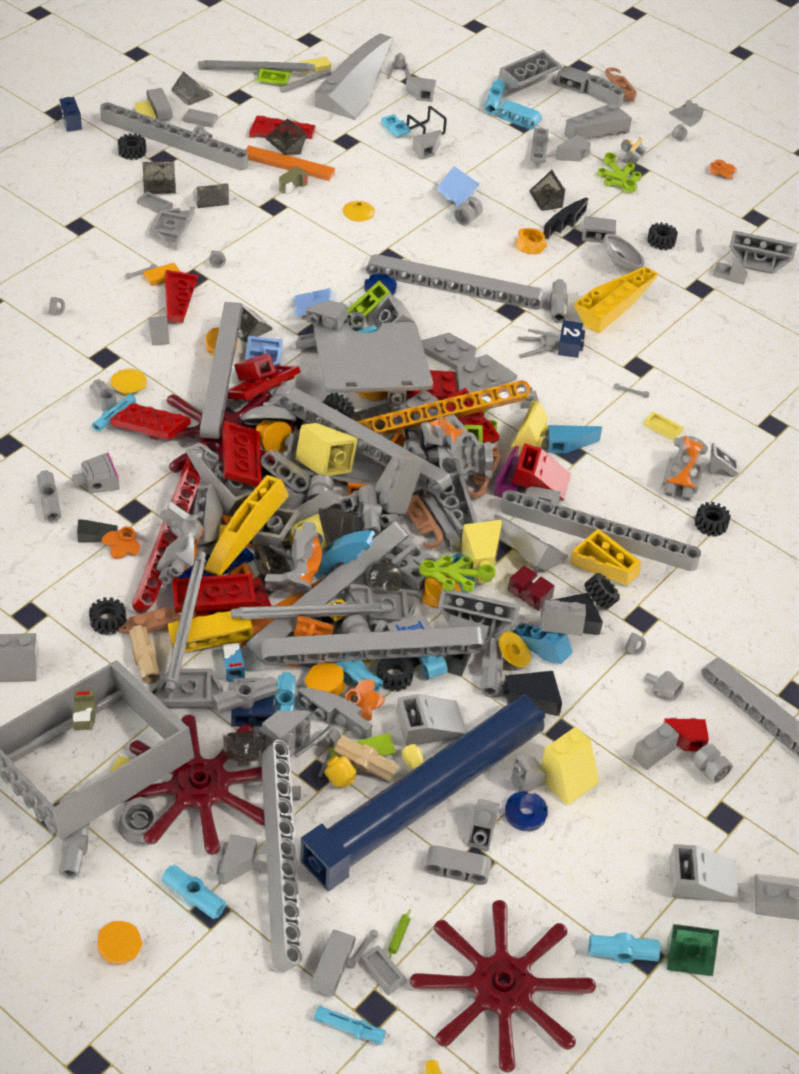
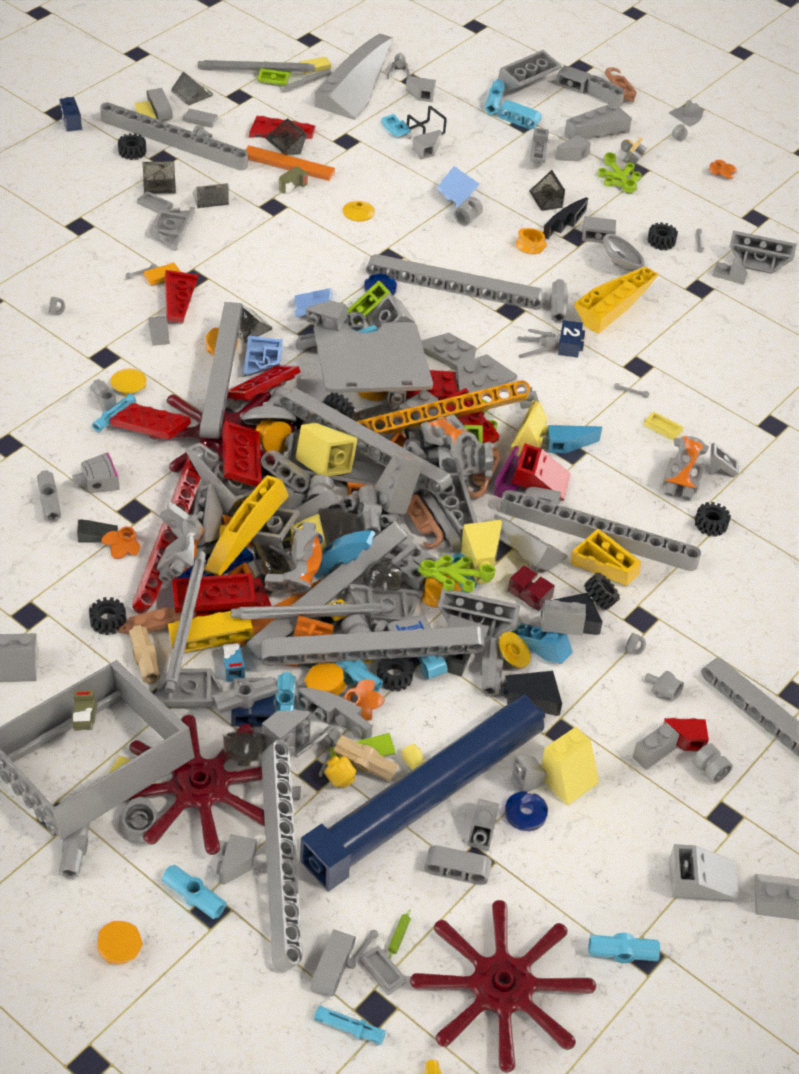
light grey tile [209,250,226,268] -> none
red slope [234,353,276,382] -> none
light grey slope [396,694,467,746] -> none
clear green slope [667,924,719,976] -> none

